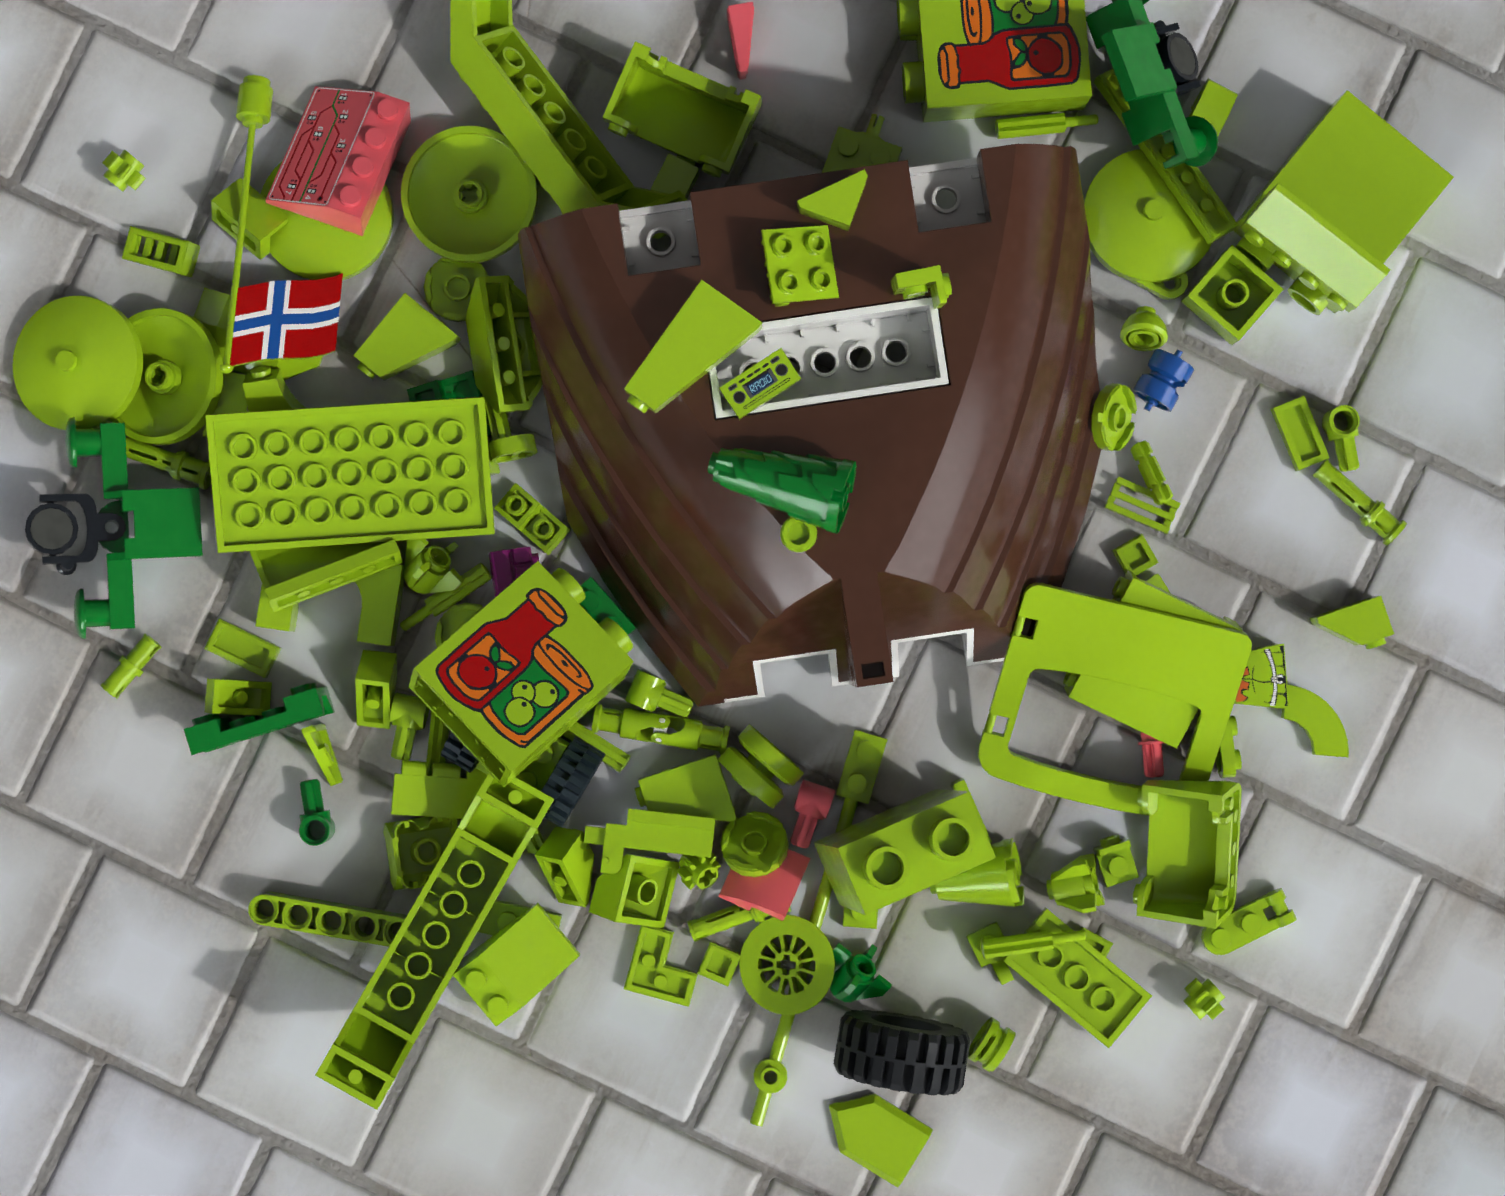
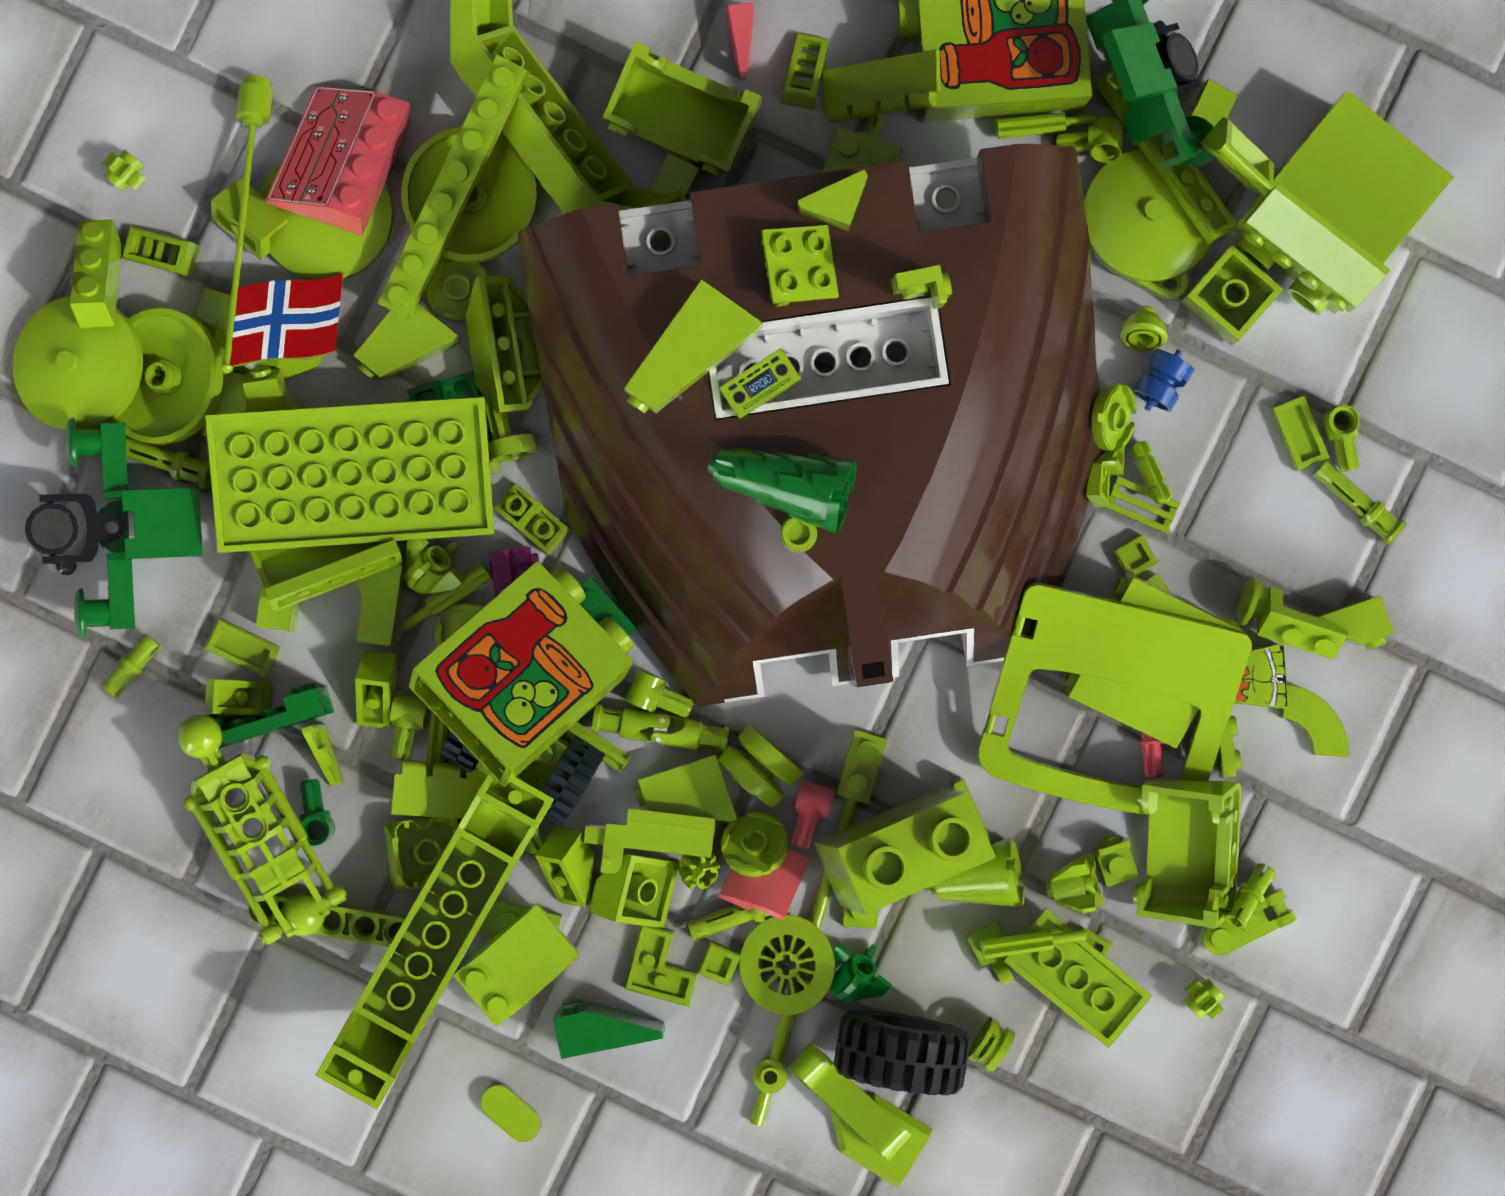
none -> lime brick [70,219,122,328]
none -> lime piece [177,715,347,945]
none -> lime plate [377,55,530,319]
none -> lime tile [481,1084,541,1142]
none -> green slope [553,998,665,1059]
none -> lime slope [782,32,829,110]
none -> lime beam [788,1042,911,1162]
none -> lime windscreen [823,49,941,123]
none -> lime axle [1056,117,1123,163]
none -> lime slope [1086,447,1125,507]
none -> lime tile [1200,117,1274,195]
none -> lime pin [1225,863,1276,929]
none -> lime piece [1235,577,1348,660]

